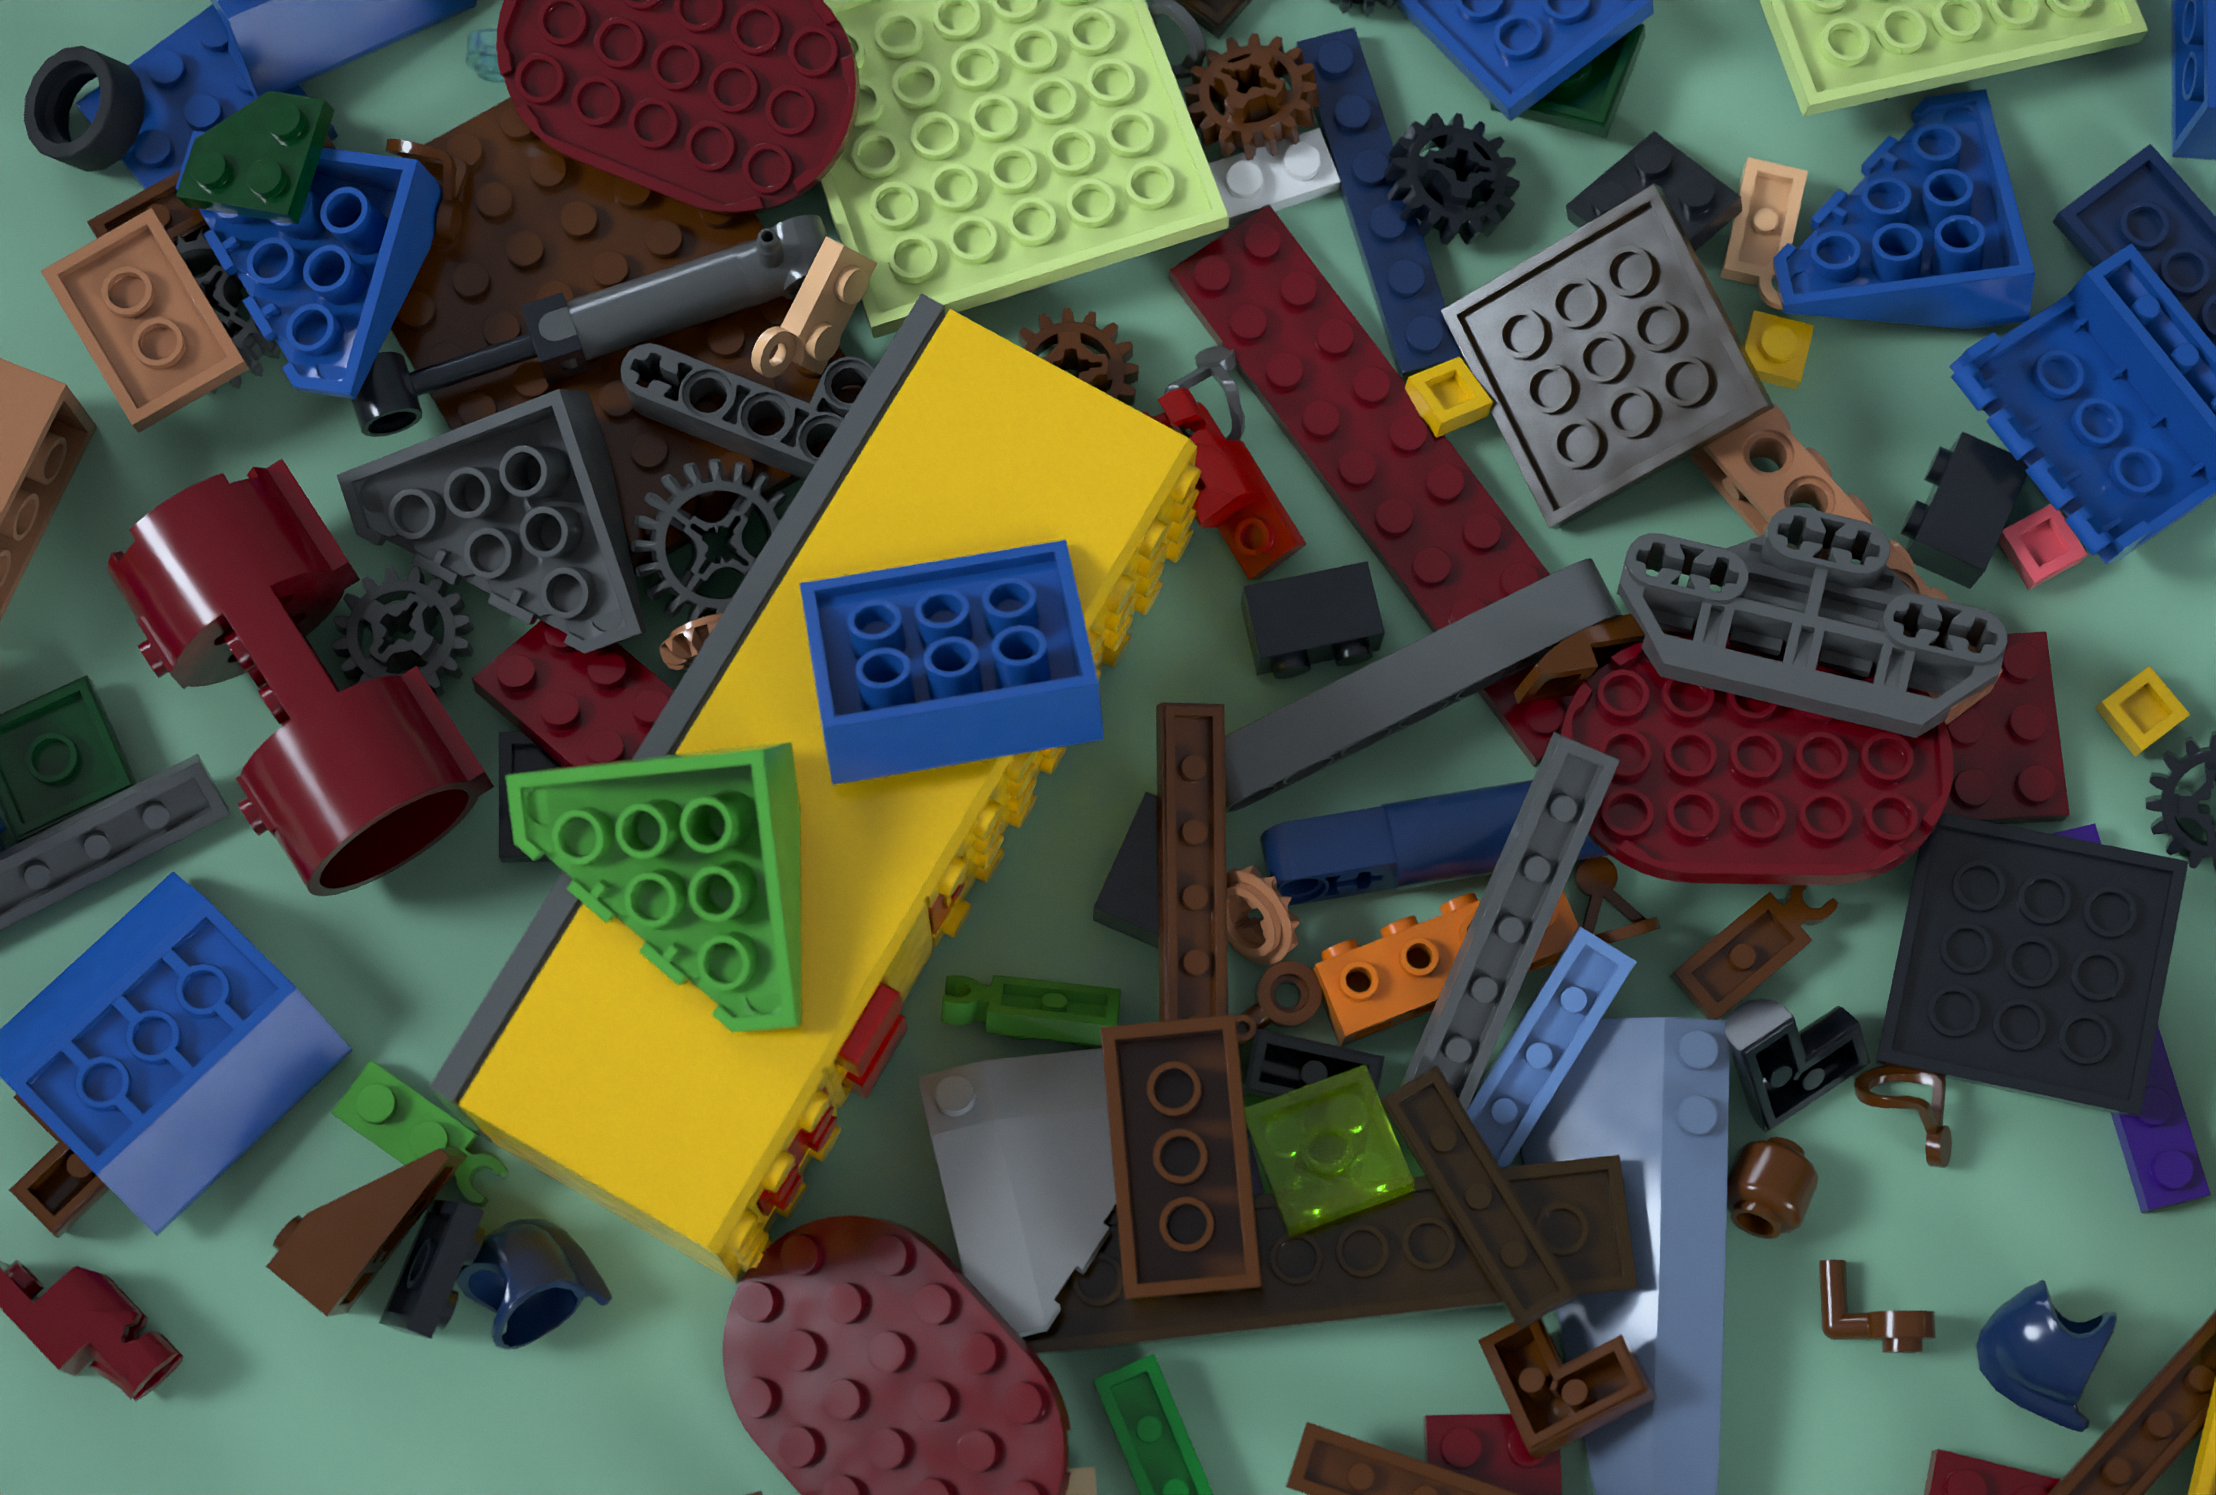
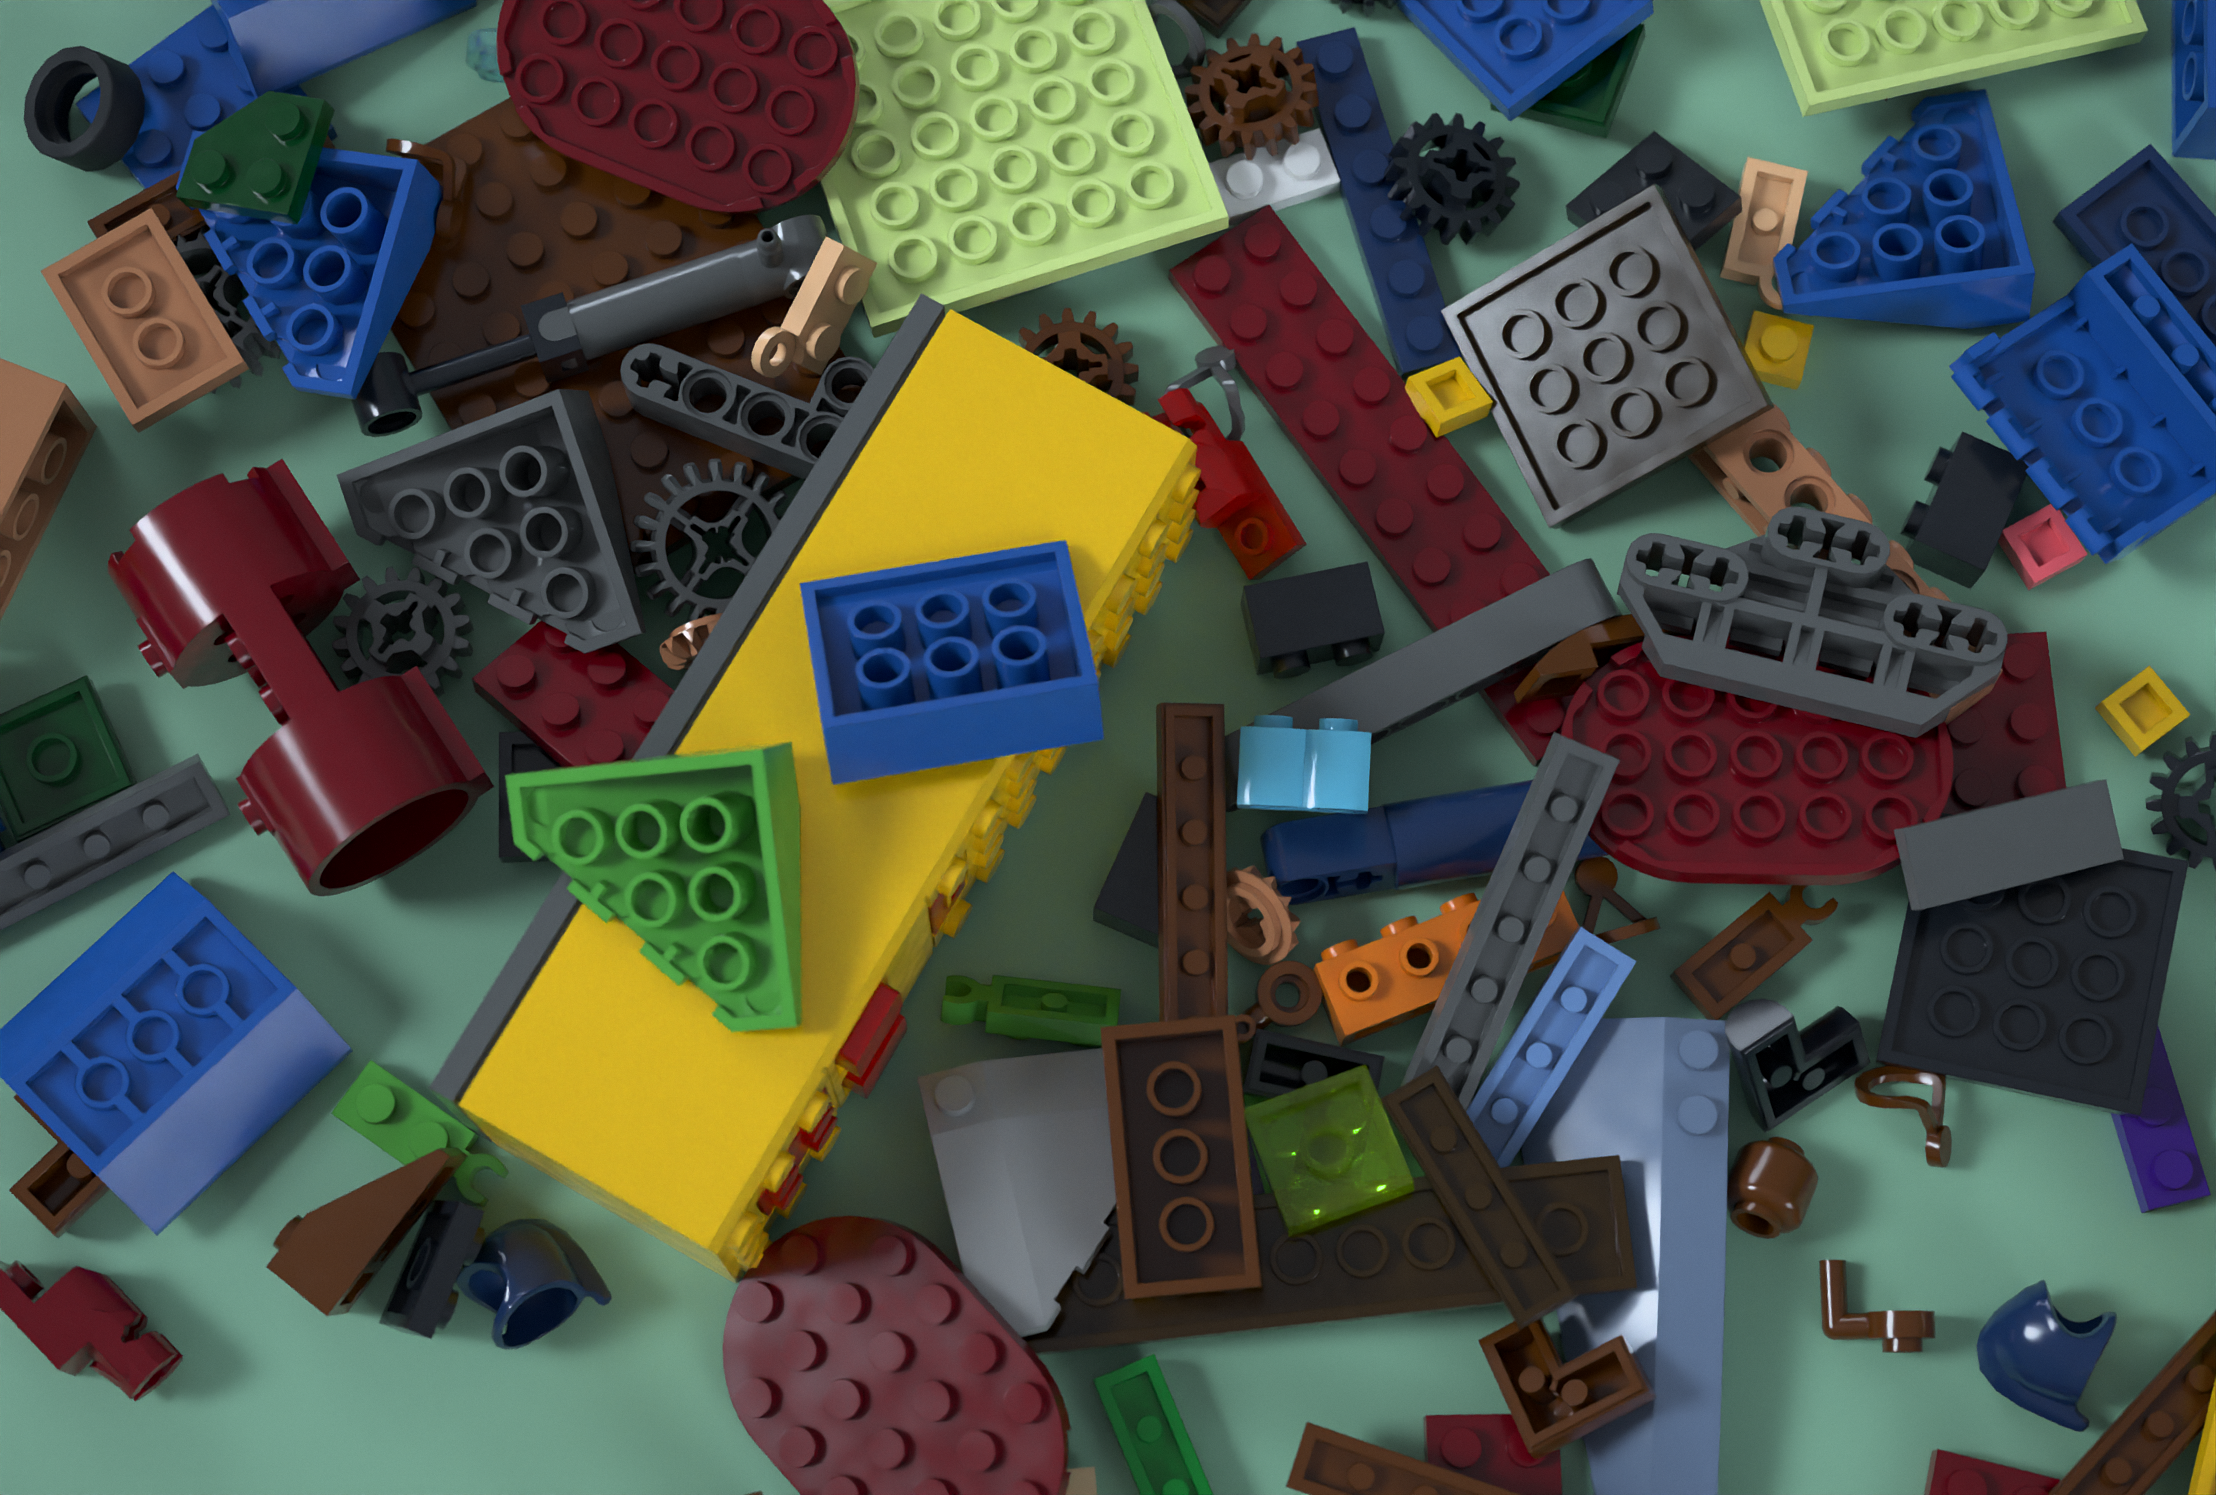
none -> medium azure brick [1237,715,1371,814]
none -> dark grey piece [1894,779,2124,910]

